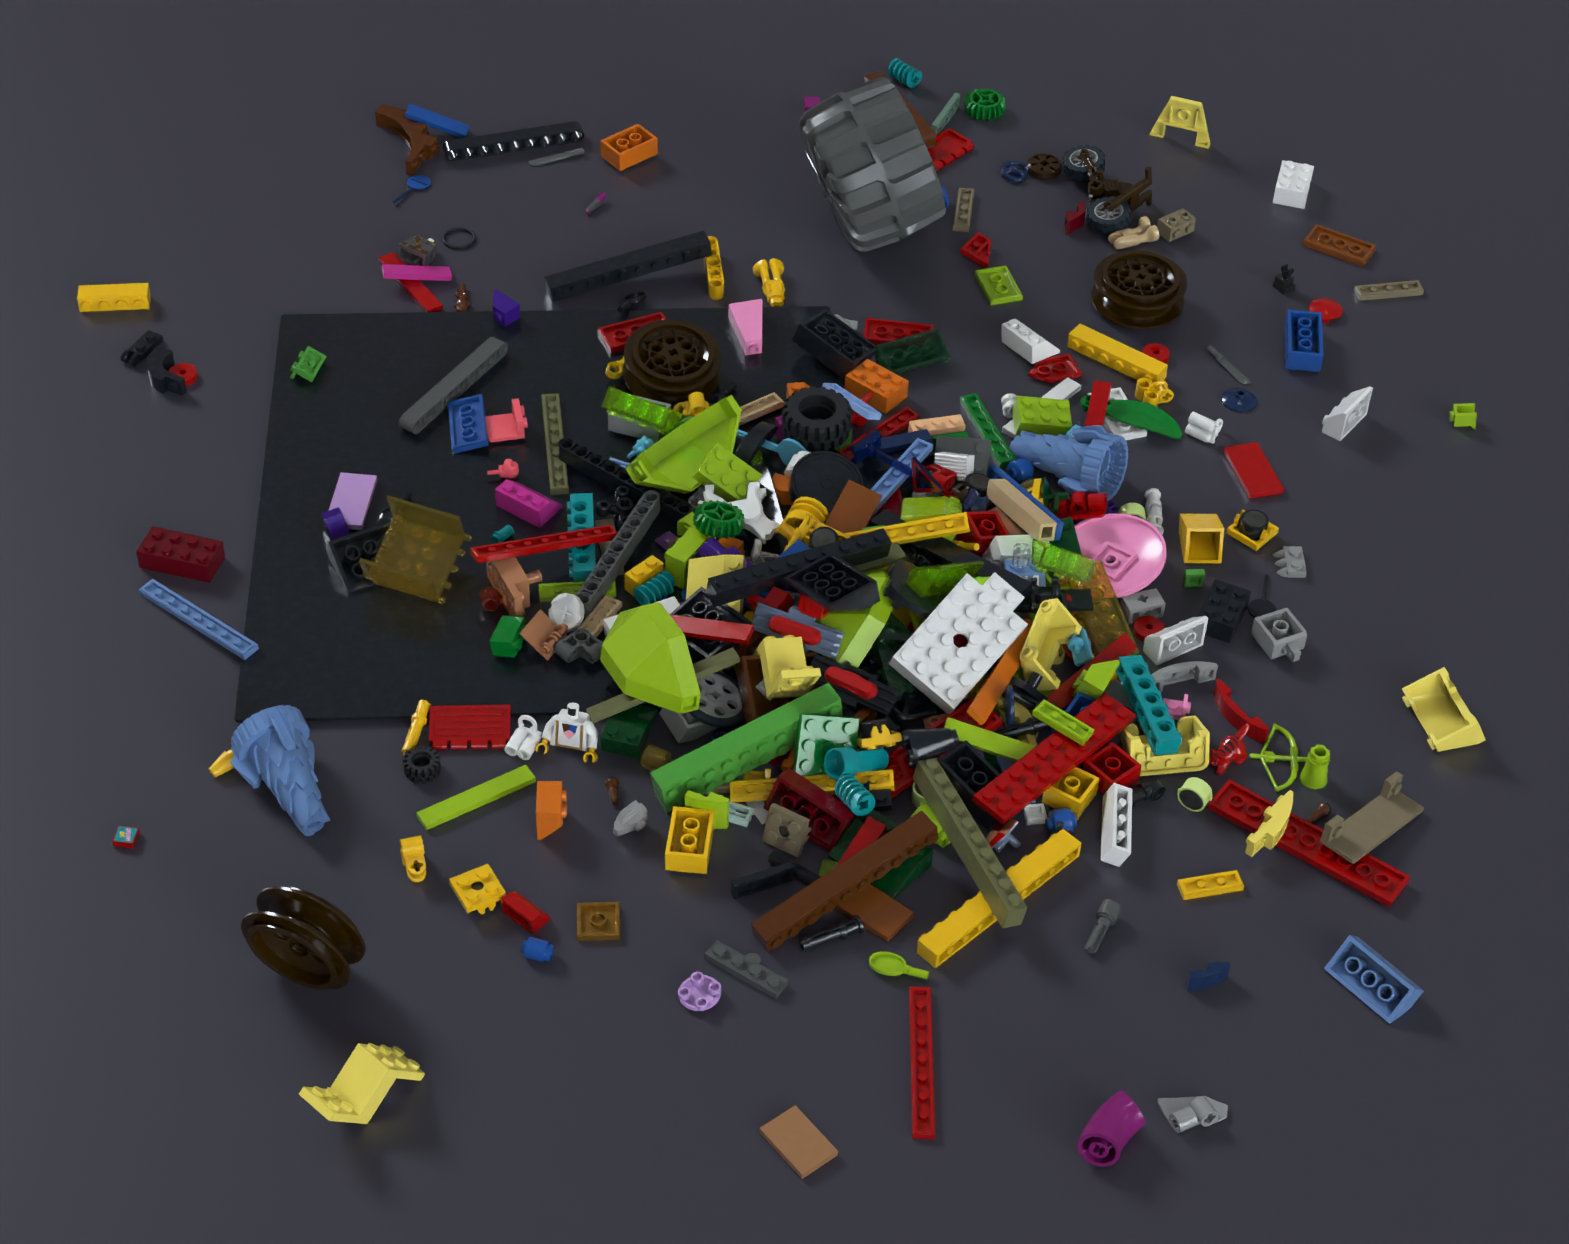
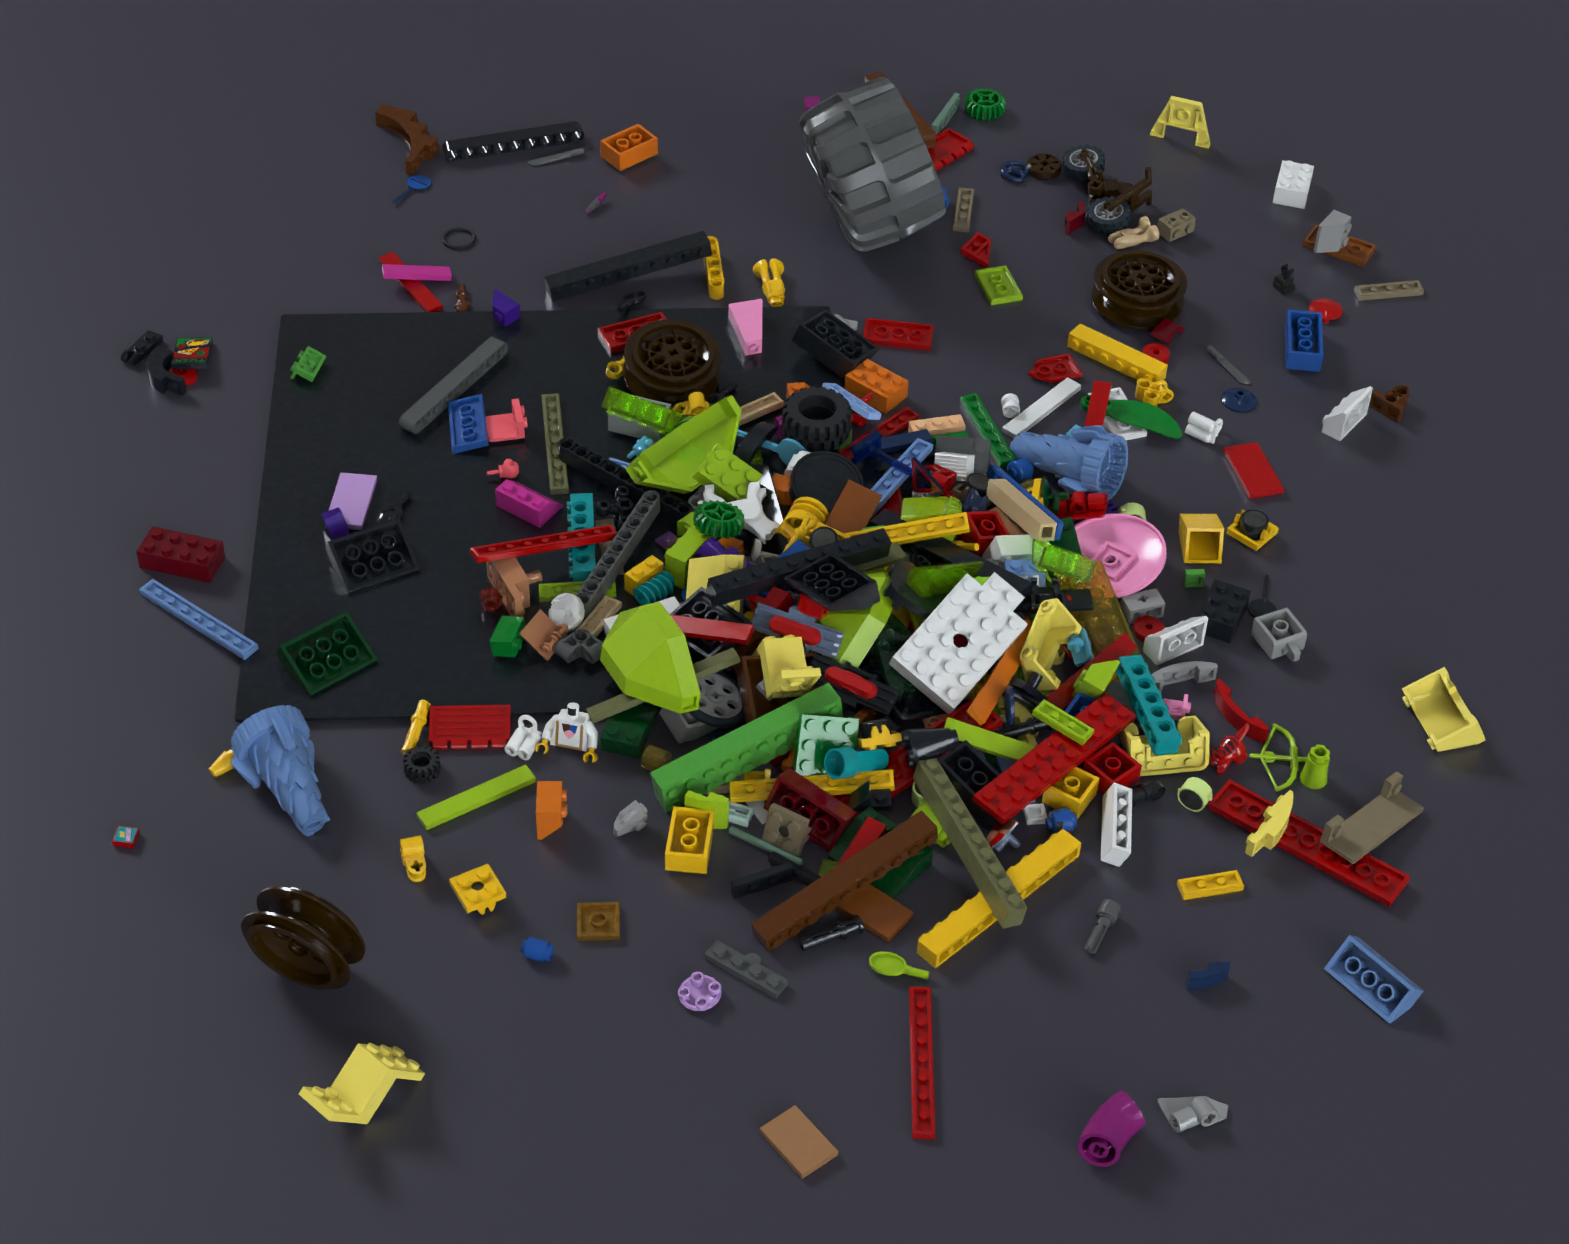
yellow brick [77,283,151,312] -> none
clear yellow windscreen [359,495,472,604] -> none
flat silver torso [397,236,436,266] -> none
blue tile [404,103,470,138] -> none
teal pin [490,525,514,544] -> none
red brick [501,891,550,935] -> none
reddish brown piece [605,776,619,805] -> none
teal piece [834,774,875,816] -> none
clear green brick [875,328,952,375] -> none
teal piece [888,58,922,88] -> none
white slope [1002,319,1060,364] -> none
lime brick [1012,396,1072,436] -> none
clear beam [1012,543,1031,568] -> none
white piece [1144,488,1164,534] -> none
light grey plate [1273,546,1307,578] -> none
reddish brown piece [1307,802,1332,824] -> none
lime window [1449,403,1477,429] -> none
none -> tile [171,337,213,369]
none -> dark green slope [276,611,378,697]
none -> sand green piece [728,826,804,866]
none -> dark red slope [1150,318,1185,344]
none -> light grey slope [1313,210,1352,253]
none -> reddish brown tile [1369,385,1410,423]

